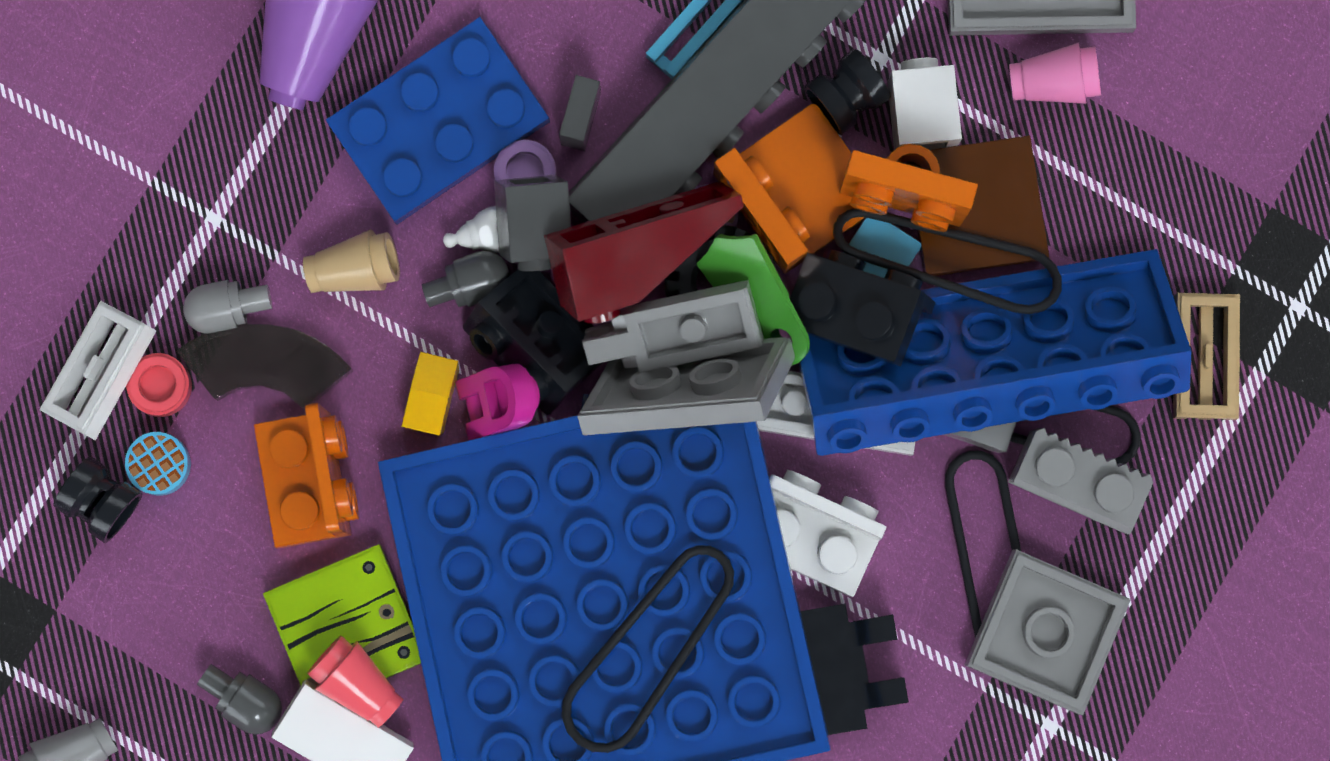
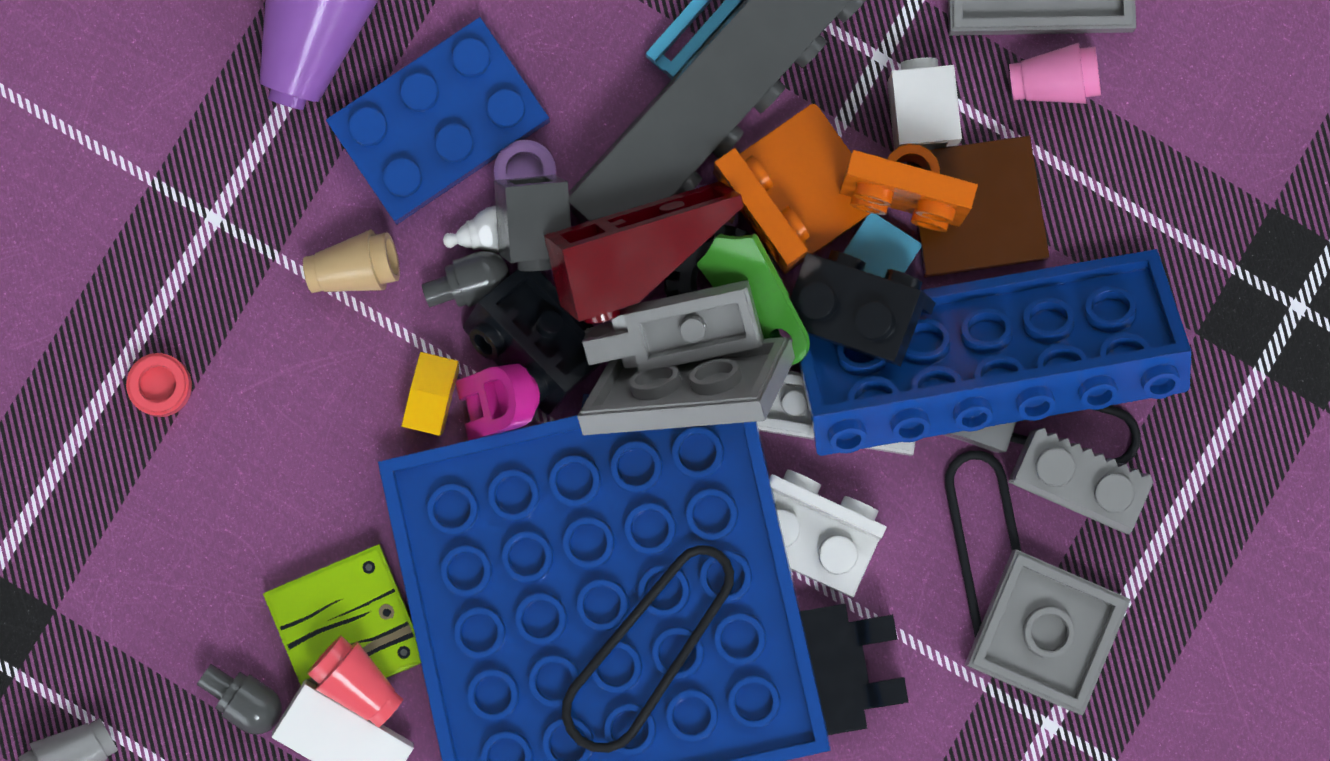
white tile [39,301,156,441] -> none
black wheel [53,456,143,543] -> none
tile [125,432,191,496] -> none
clear smoke tile [176,323,353,409] -> none
light grey cylinder [183,280,272,334] -> none
orange bracket [254,403,359,549] -> none
dark grey tile [559,75,601,152] -> none
black wheel [804,49,891,135] -> none
black piece [833,208,1062,314] -> none
tan tile [1173,293,1240,420] -> none

